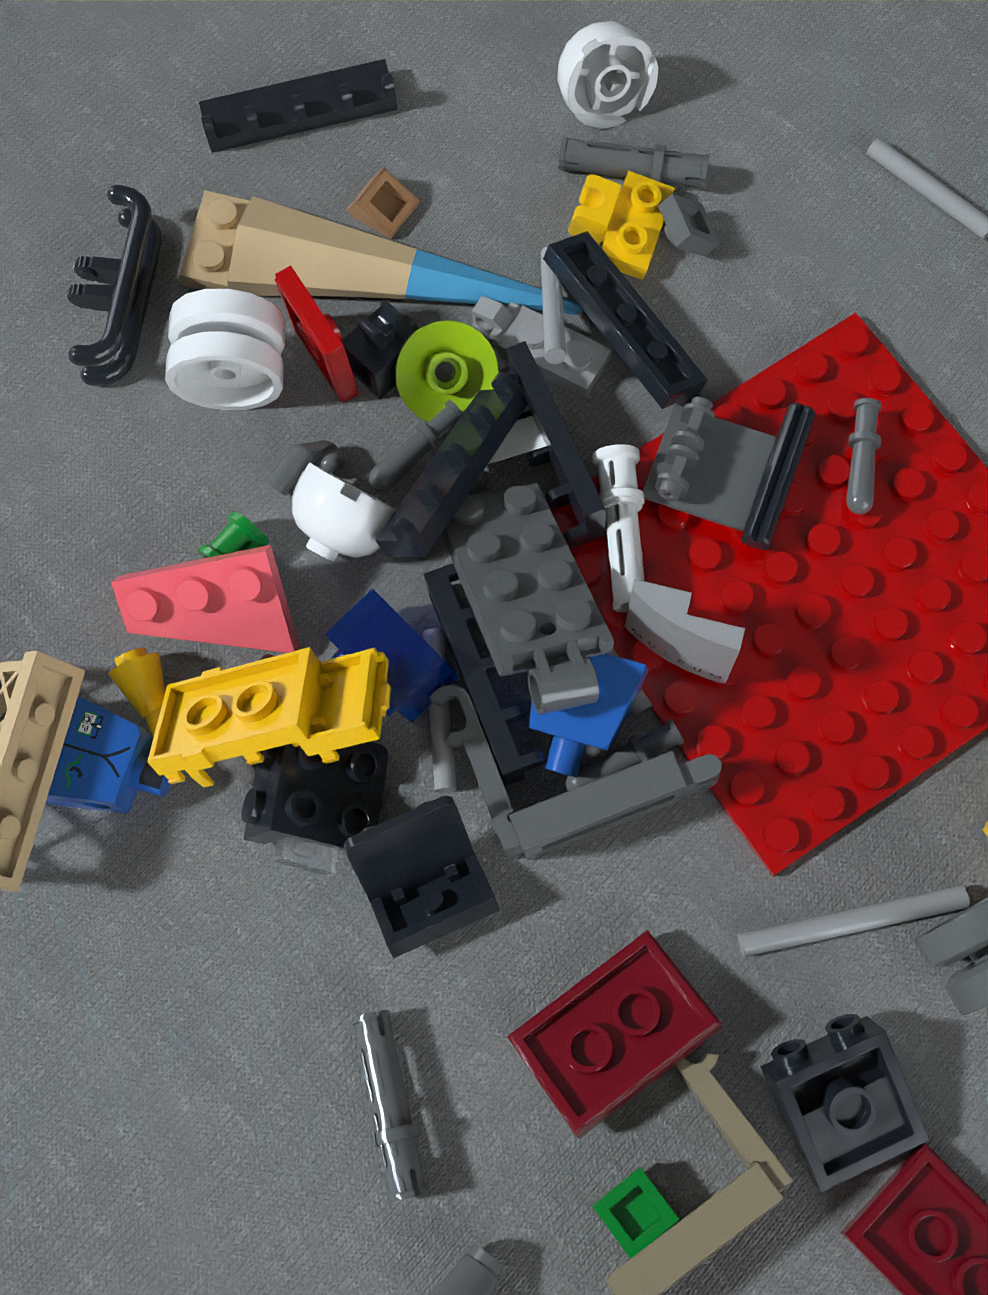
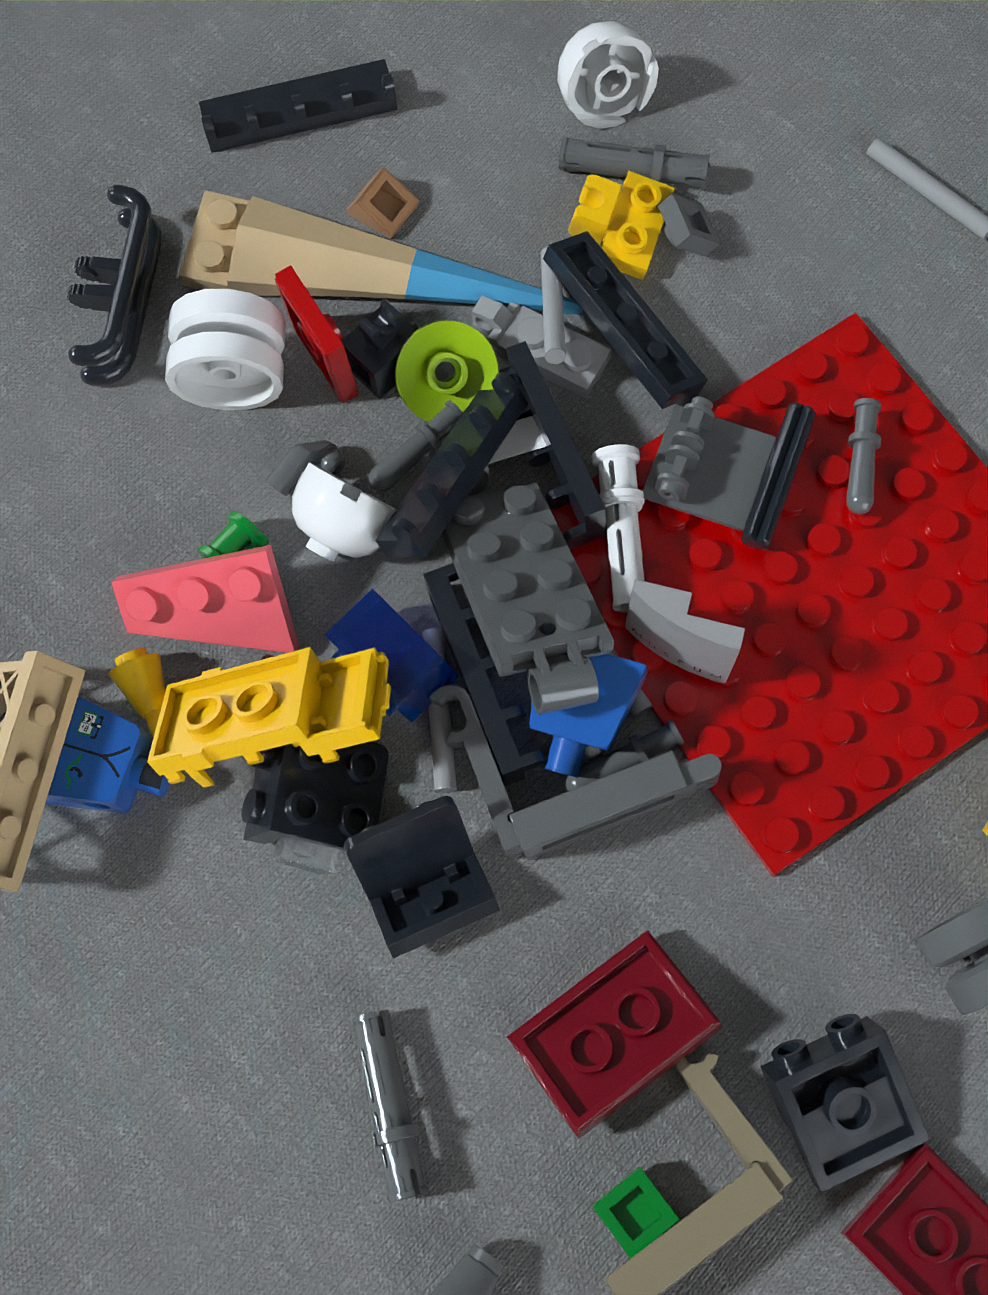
light grey bar [738,885,970,957] -> none

